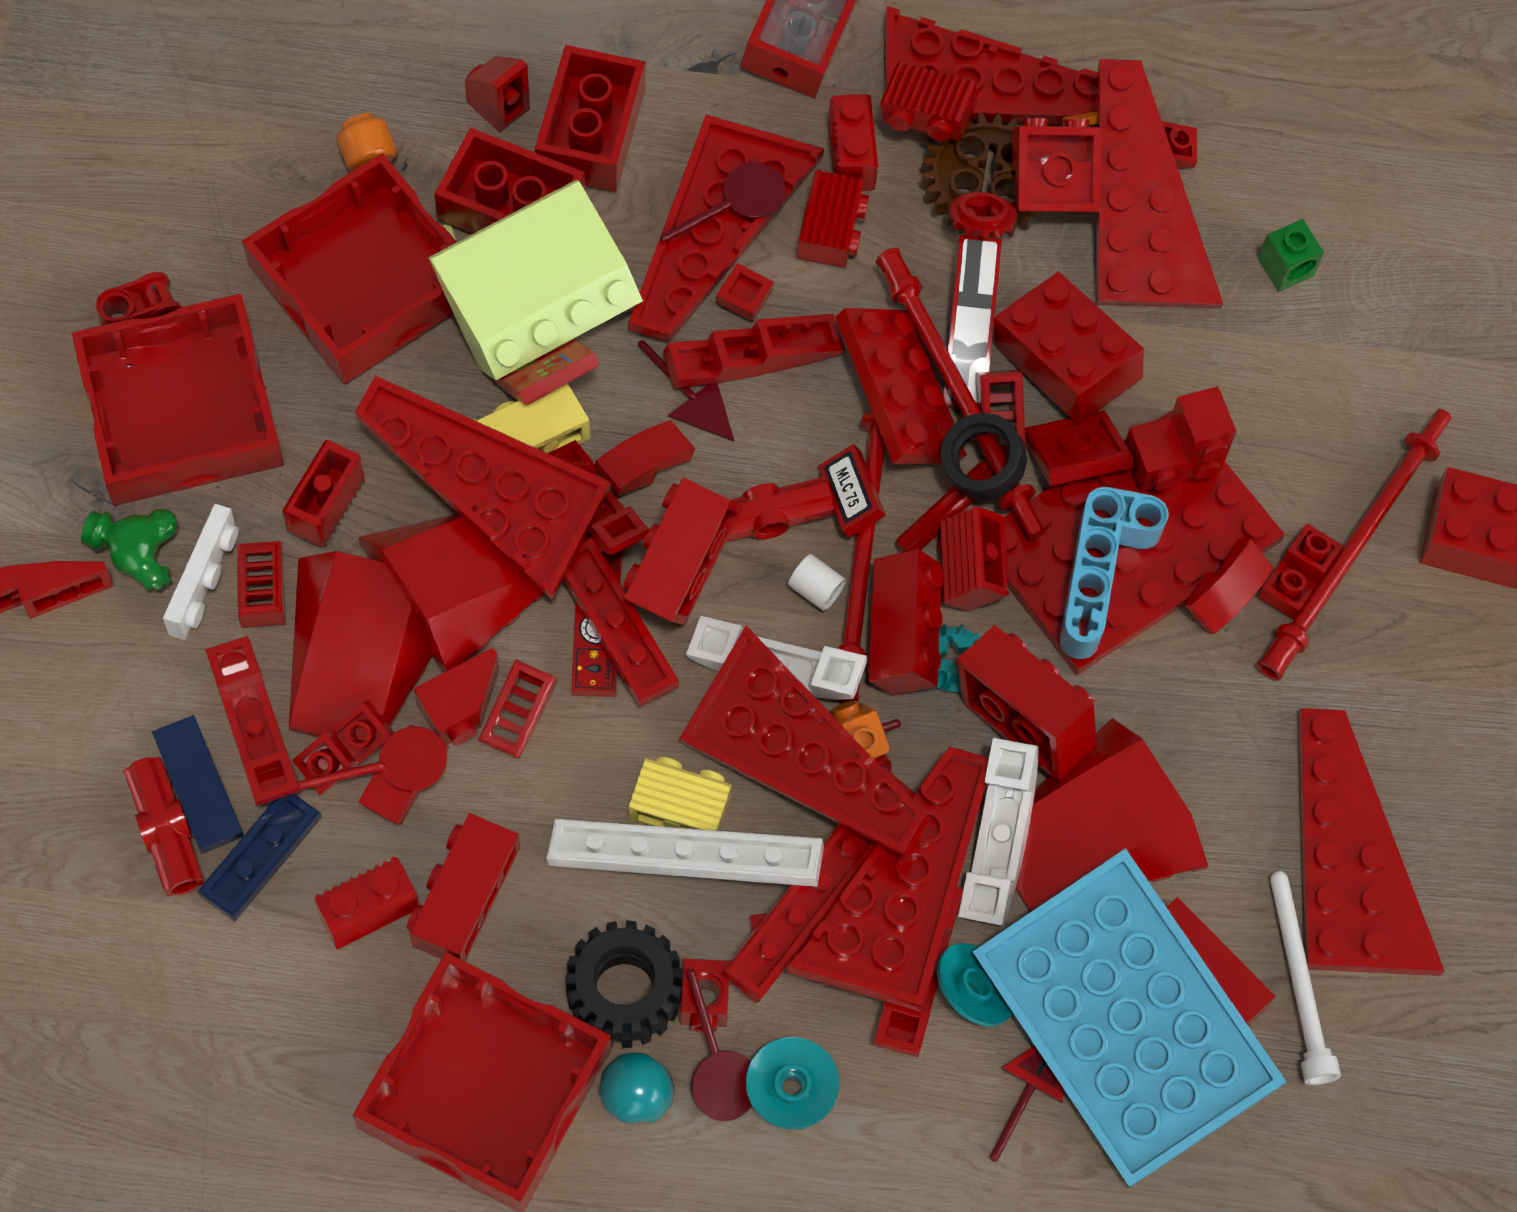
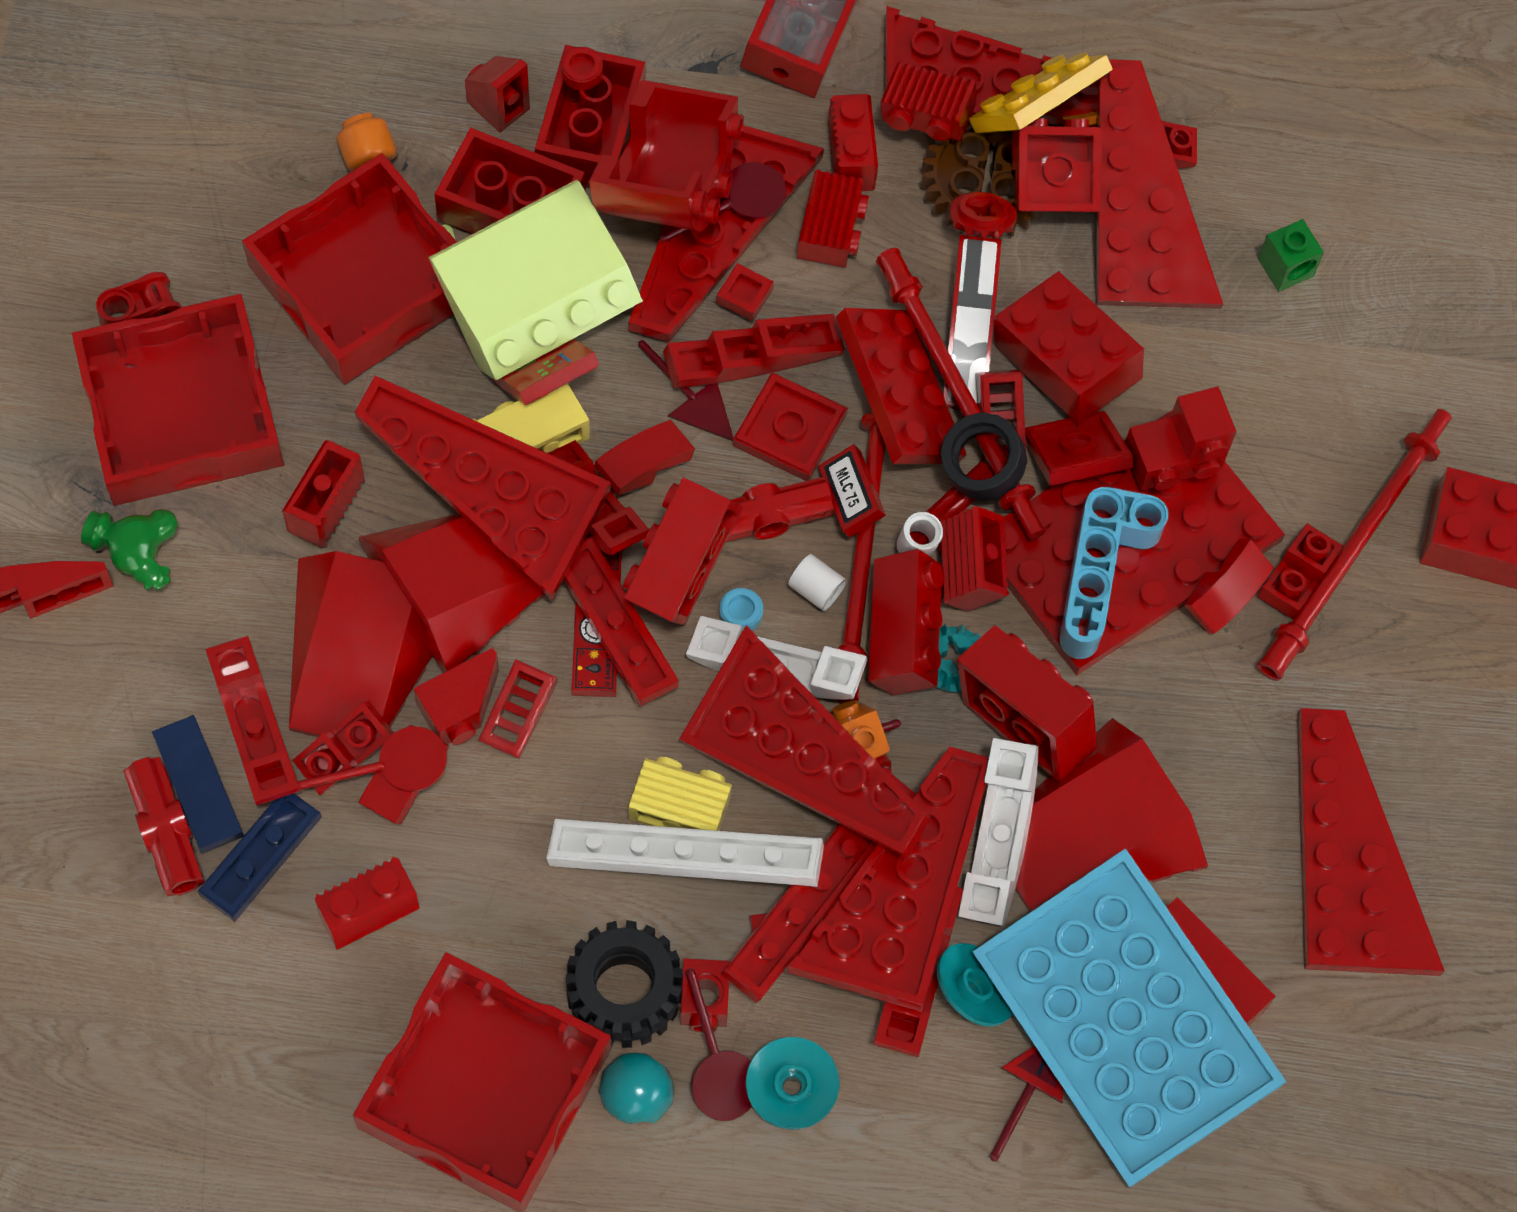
white plate [163,504,239,640] -> none
red slope [237,541,286,628] -> none
red brick [406,813,520,962] -> none
white piece [1270,871,1341,1085] -> none
none -> red tile [561,47,603,90]
none -> red cylinder [589,80,744,232]
none -> medium azure tile [719,588,763,631]
none -> red tile [732,372,848,481]
none -> white beam [897,512,943,557]
none -> yellow plate [969,52,1113,133]

